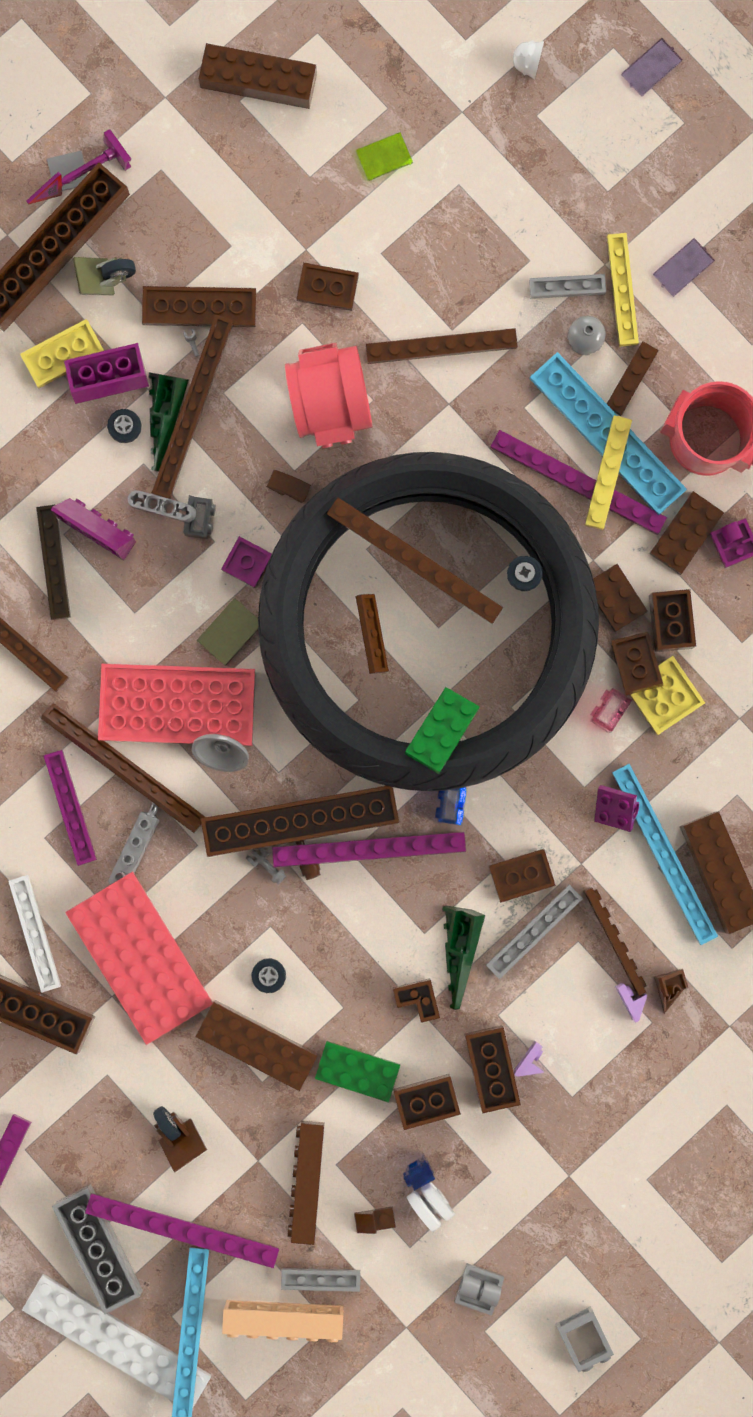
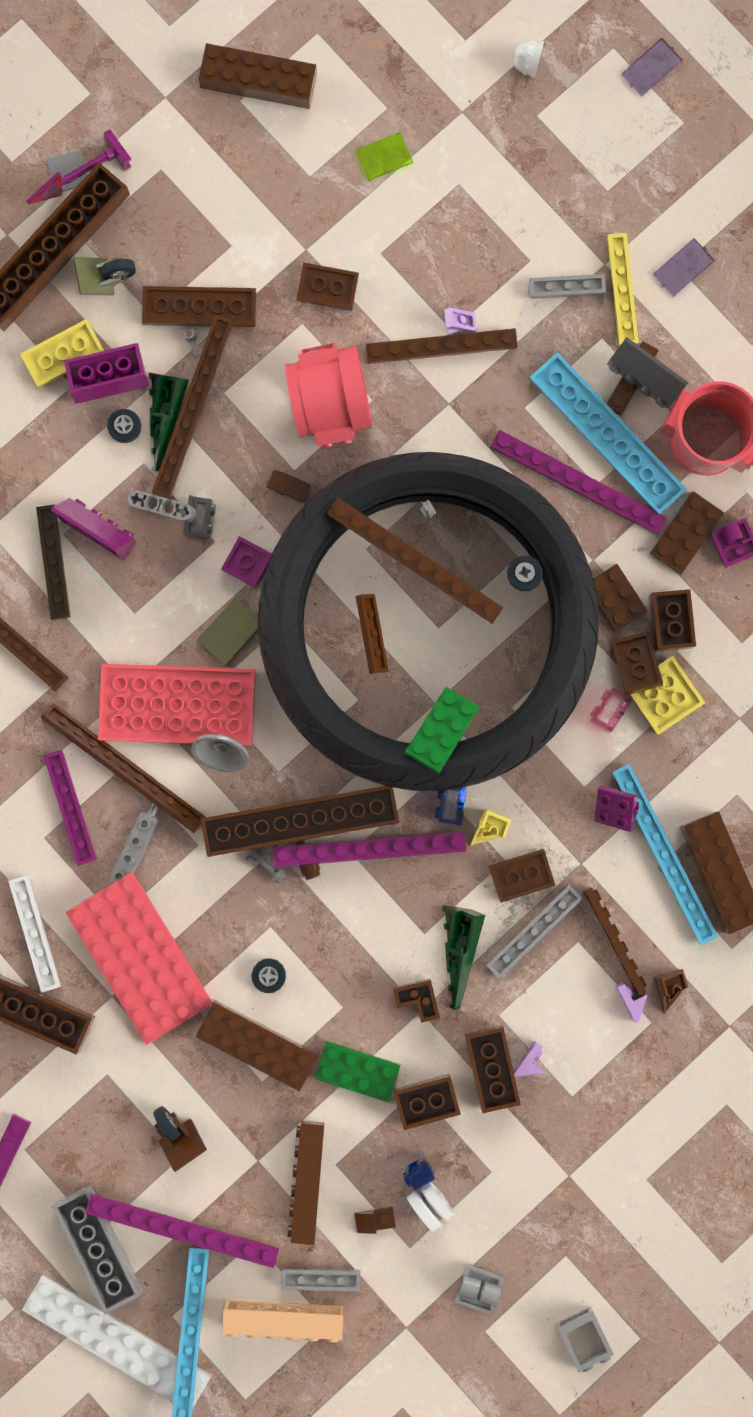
light grey cylinder [567,316,606,355] -> none
light yellow plate [585,415,632,530] -> none
none -> light grey plate [420,500,437,518]
none -> lavender slope [444,307,477,334]
none -> light yellow slope [470,809,511,846]
none -> dark grey slope [607,337,688,409]

